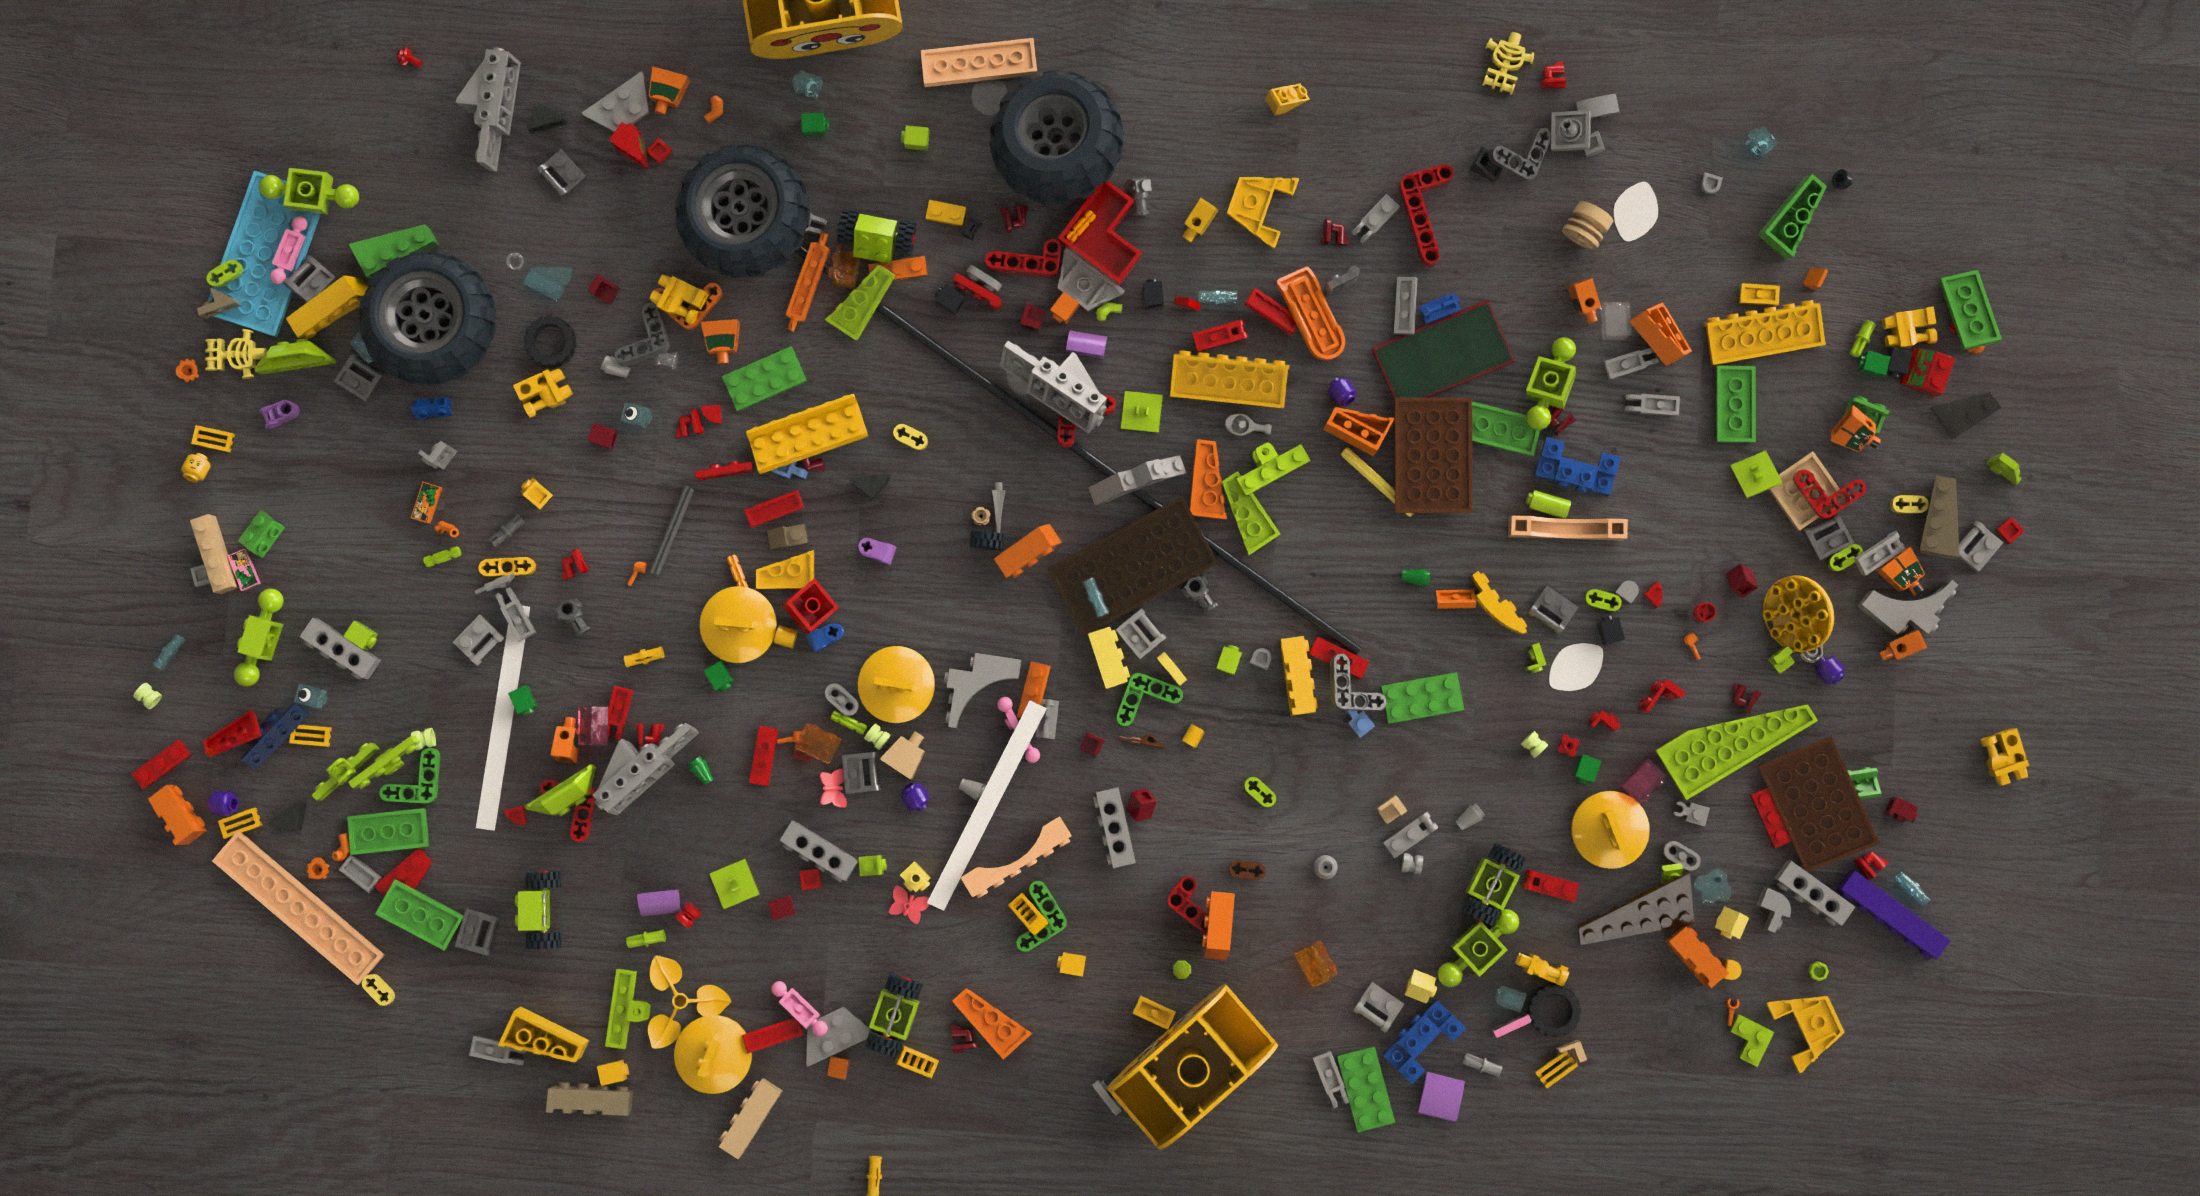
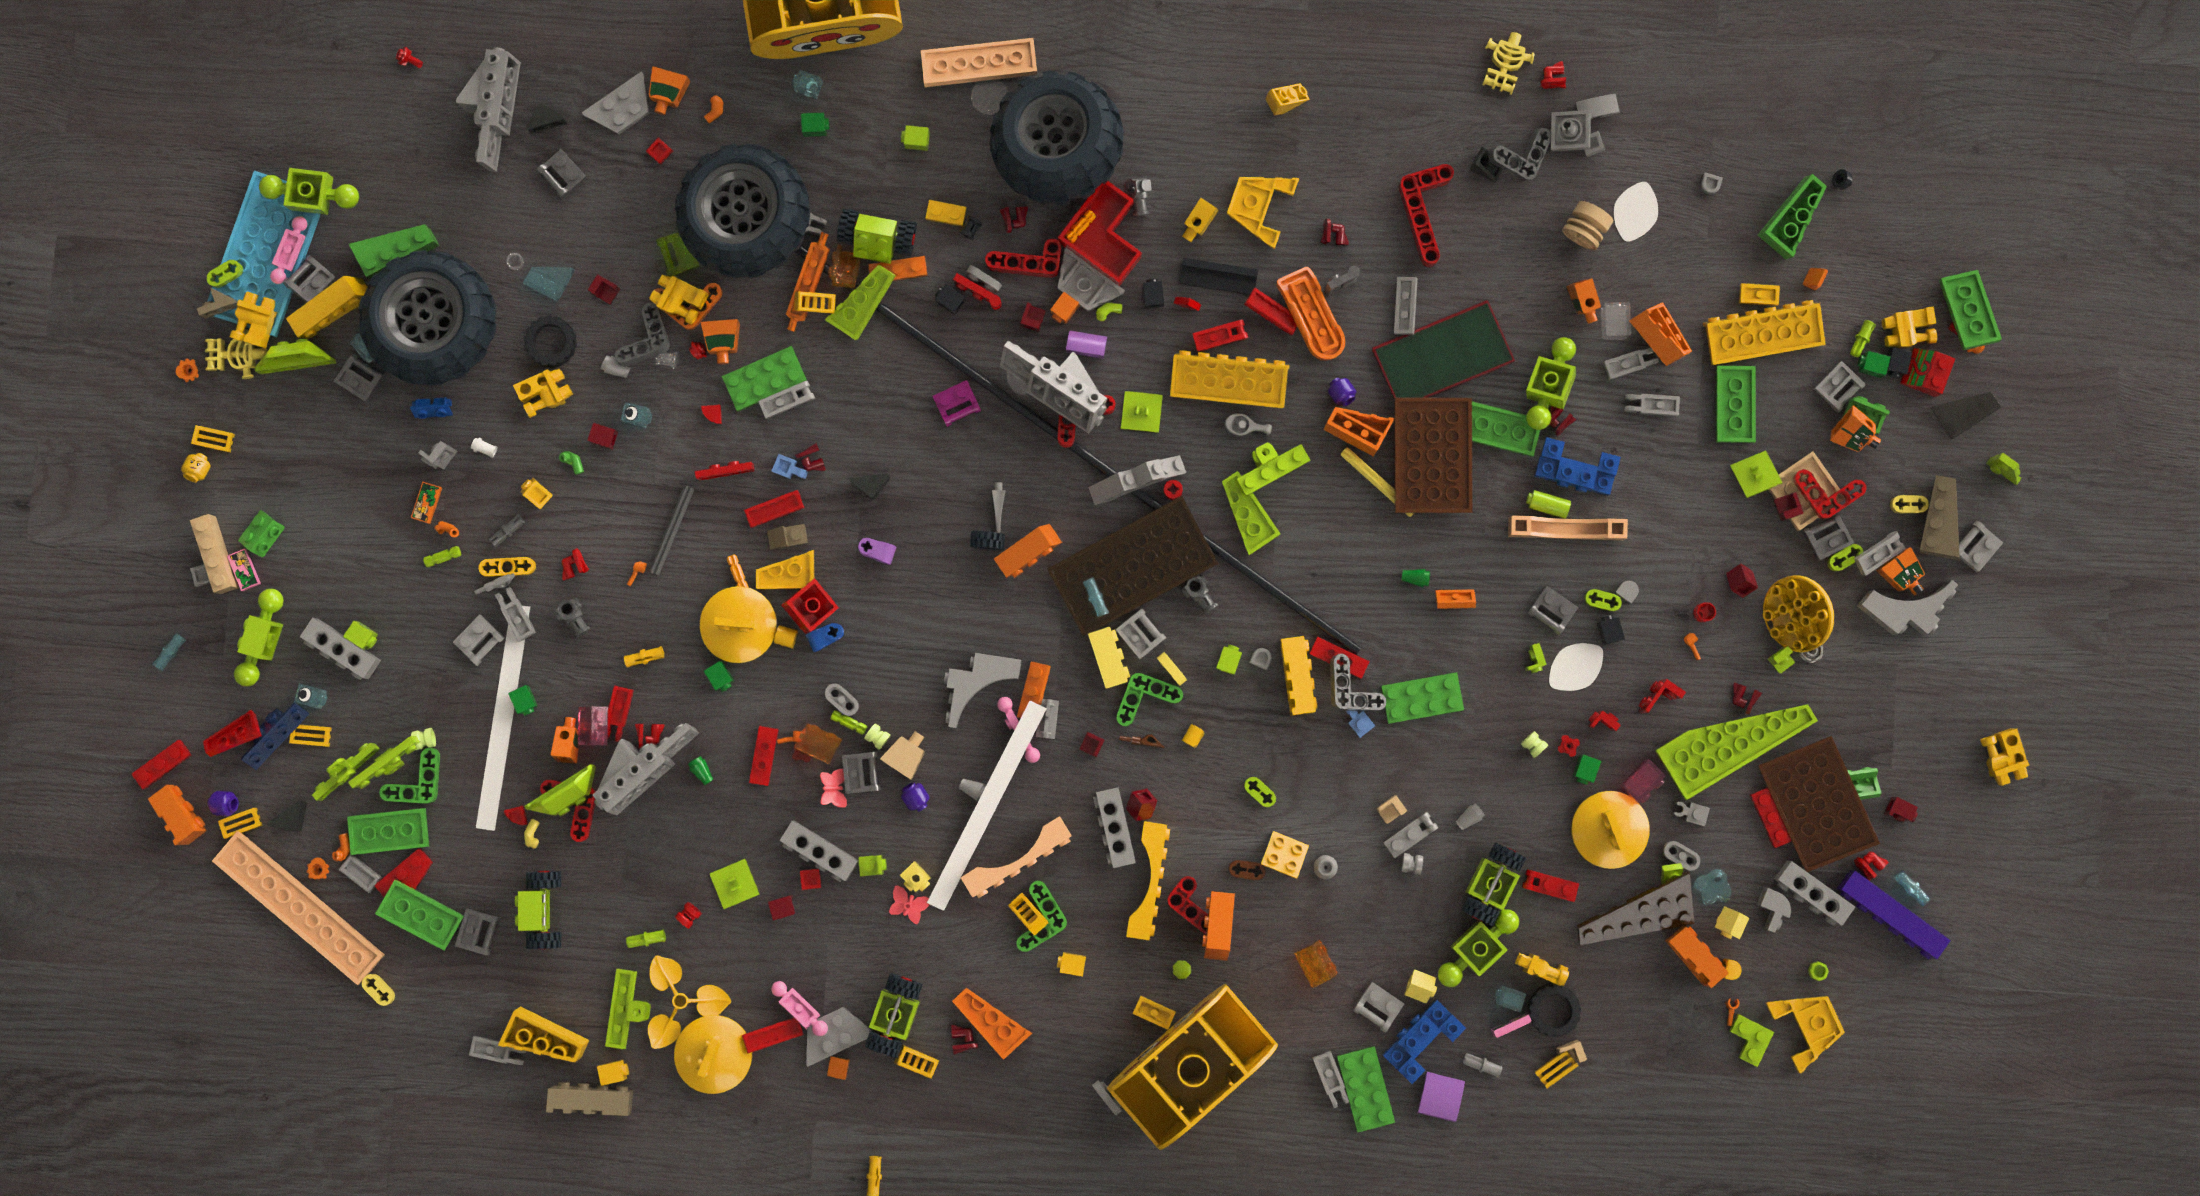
yellowish green wheel [133,683,162,710] -> none
medium lavender piece [259,400,300,429] -> none
red slope [609,122,649,170] -> none
medium lavender brick [637,889,681,917] -> none
red piece [676,409,704,438] -> none
tan brick [719,1078,783,1159] -> none
yellow bracket [746,394,869,474] -> none
yellow bracket [858,646,935,723] -> none
light yellow beam [893,424,928,450] -> none
tan plate [972,507,990,526] -> none
orange wing [1189,439,1227,520] -> none
clear light blue pin [1199,289,1237,304] -> none
light grey hinge [1351,194,1400,244] -> none
blue hinge [1419,292,1461,324] -> none
yellow slope [1470,571,1527,635] -> none
red tile [1643,581,1663,608] -> none
clear light blue brick [1745,126,1778,159] -> none
dark purple head [1816,657,1845,685] -> none
orange torso [1878,630,1927,661] -> none
red tile [1995,517,2024,544] -> none
none -> yellow hips [229,292,277,349]
none -> white pin [471,438,497,458]
none -> light yellow arm [524,819,540,849]
none -> bright green arm [559,451,584,475]
none -> clear neon green plate [656,232,700,277]
none -> red plate [689,341,708,360]
none -> light grey plate [758,381,815,419]
none -> yellow slope [794,291,836,314]
none -> magenta plate [933,380,981,427]
none -> yellow arch [1126,821,1170,940]
none -> red wheel [1163,480,1183,500]
none -> black panel [1179,258,1258,295]
none -> yellow hinge [1261,831,1309,879]
none -> dark red panel [1774,492,1804,521]
none -> light grey plate [1814,361,1865,413]

